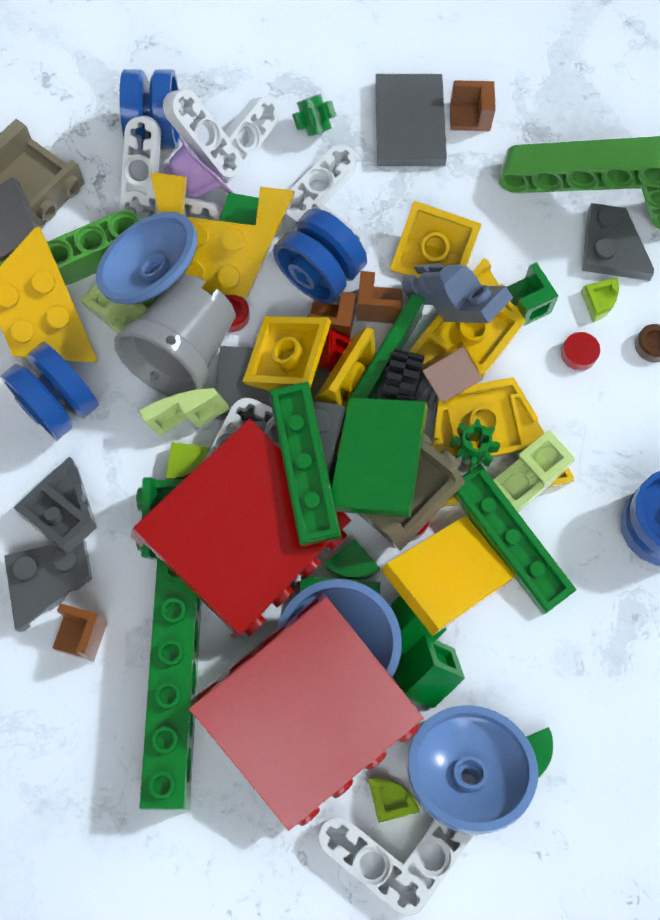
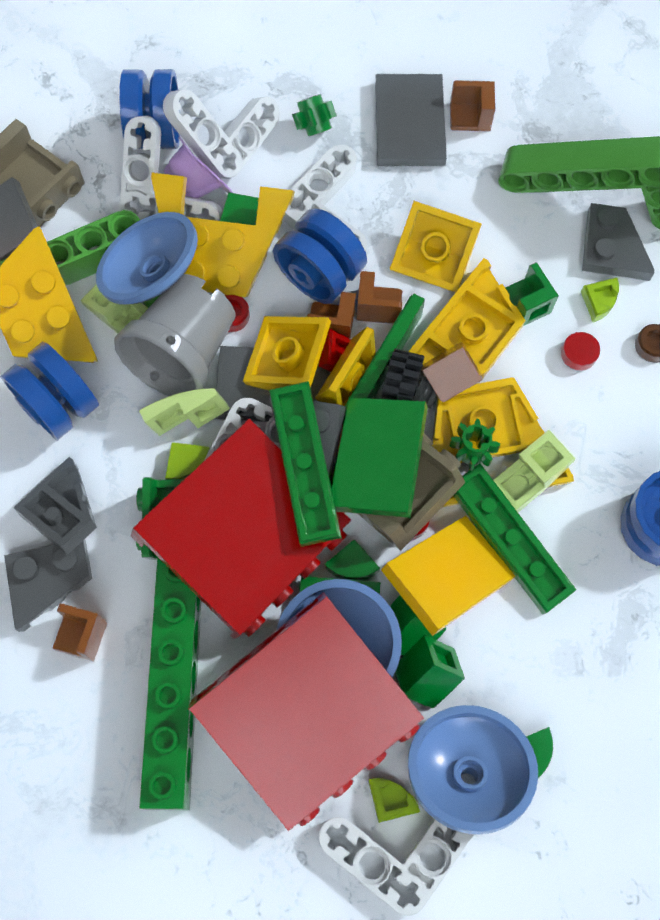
sand blue plate [402,263,513,323] -> none

